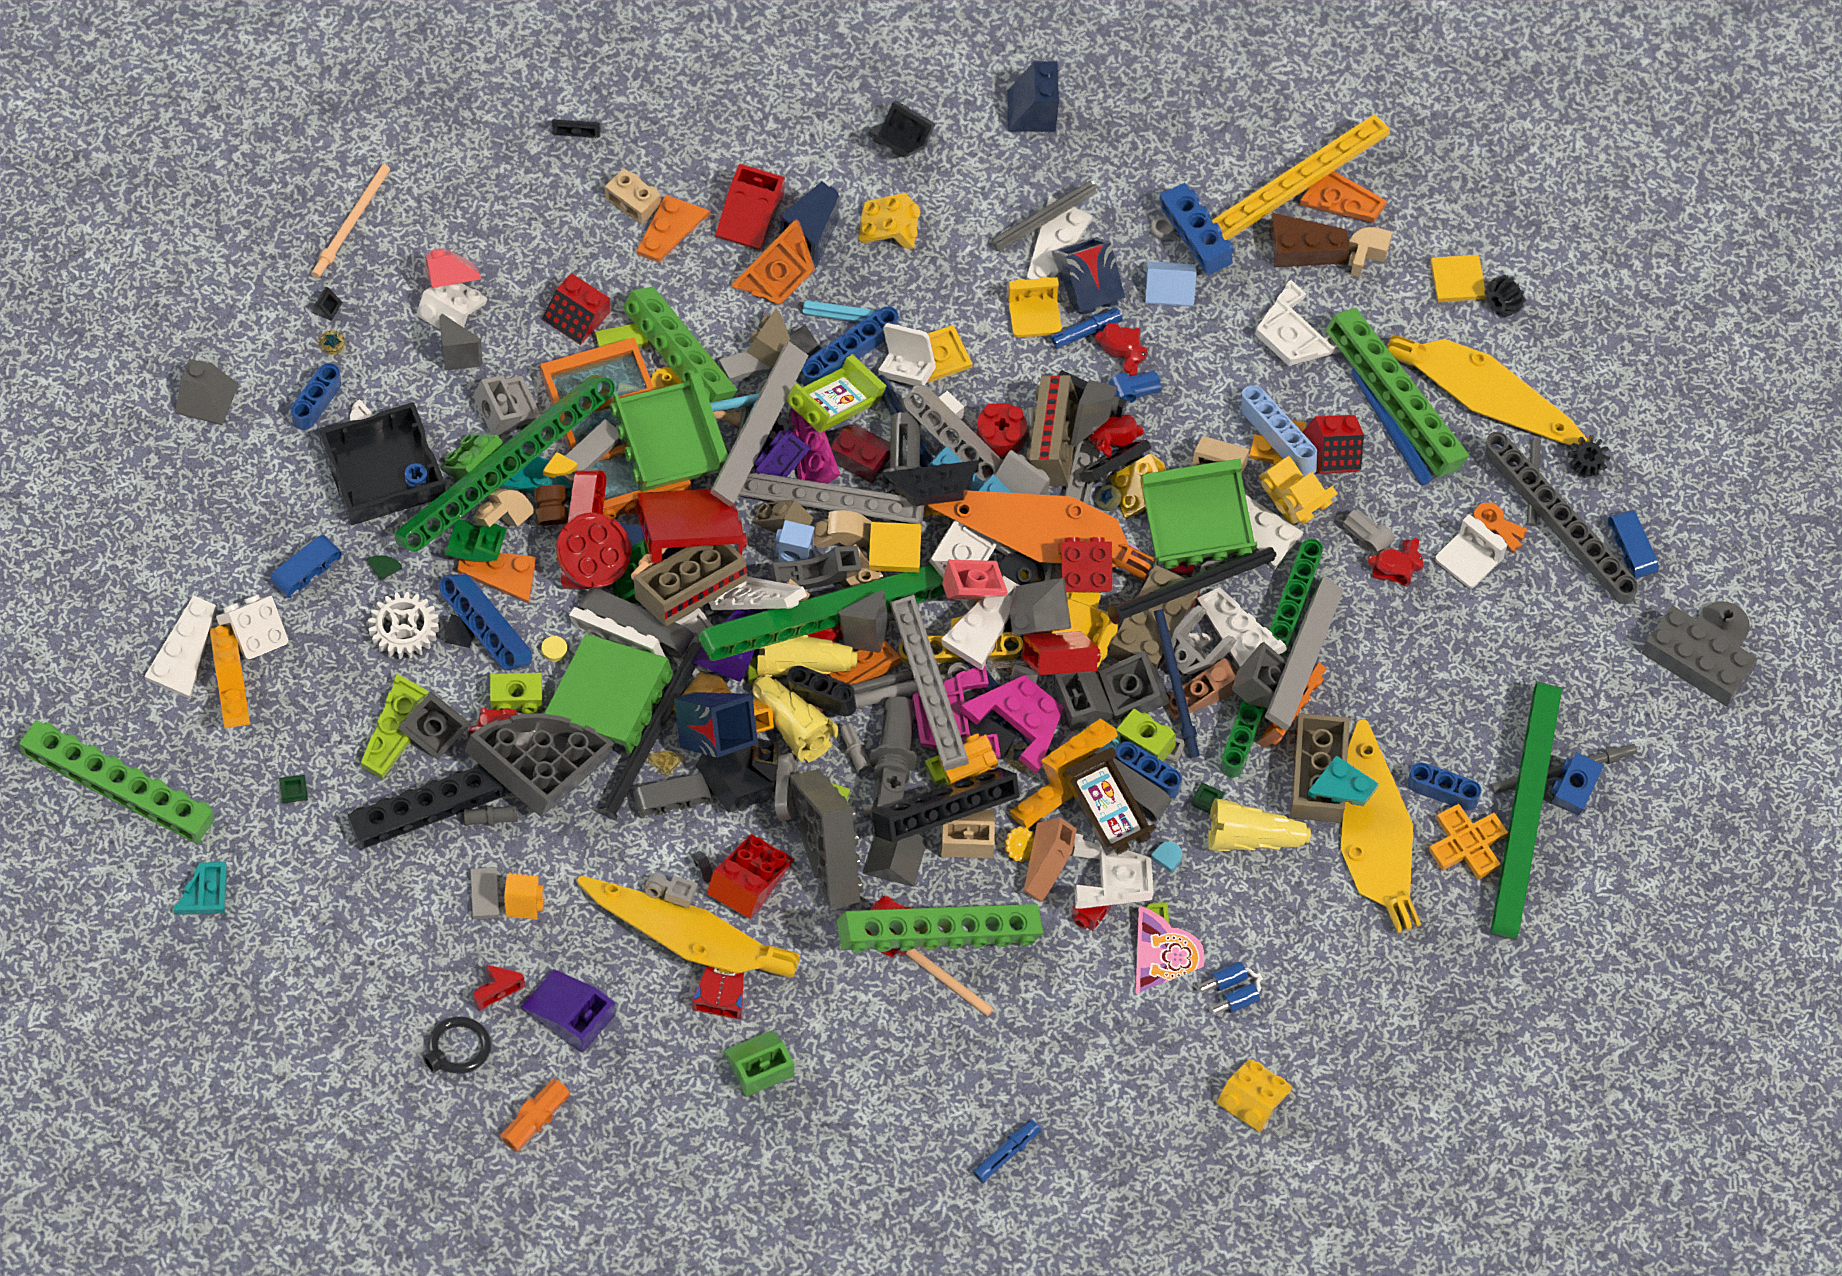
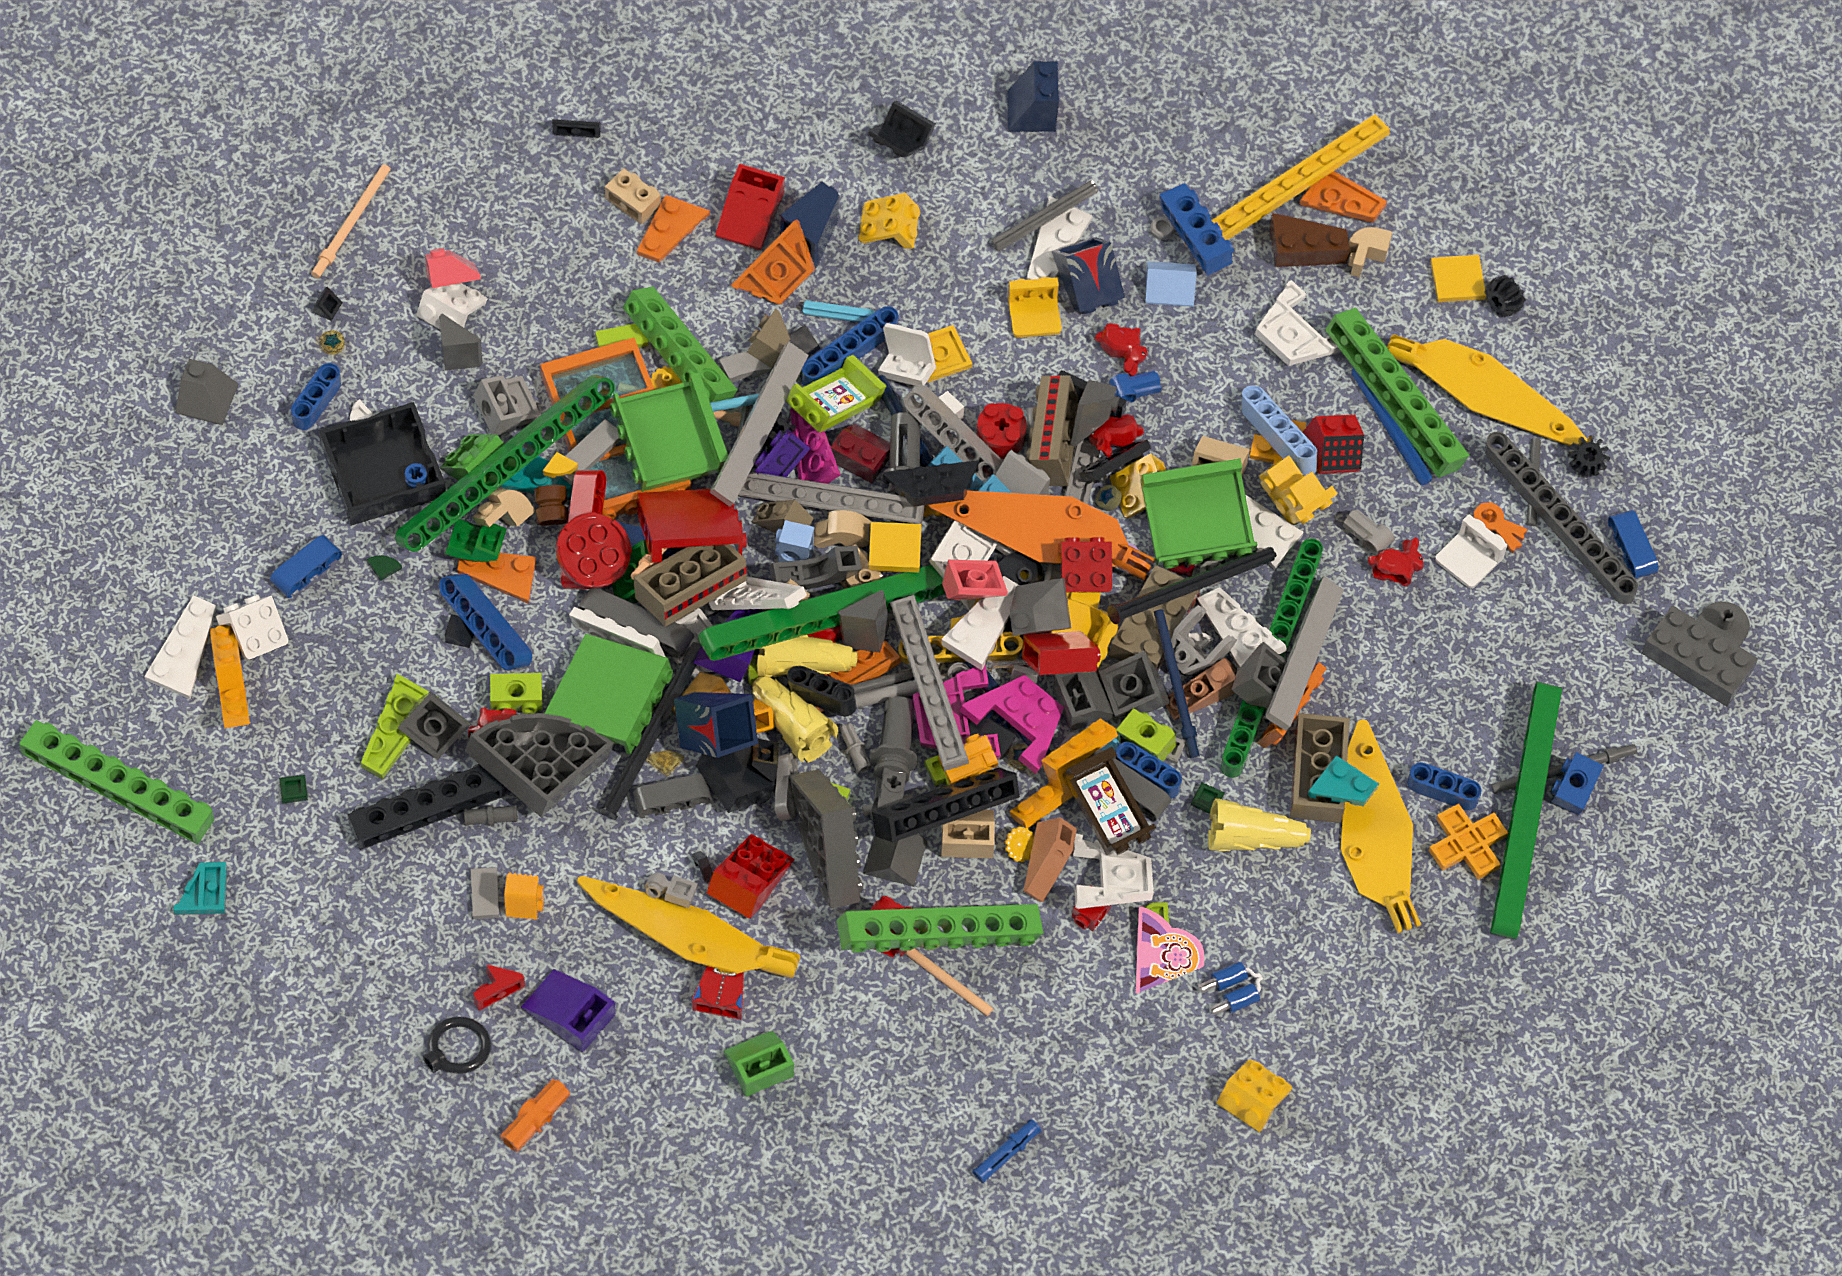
white gear [368,592,439,659] -> none
slope [542,273,611,345] -> none
light yellow tile [542,636,567,662] -> none
blue pin [1050,307,1123,350] -> none
medium azure tile [1151,842,1182,873] -> none

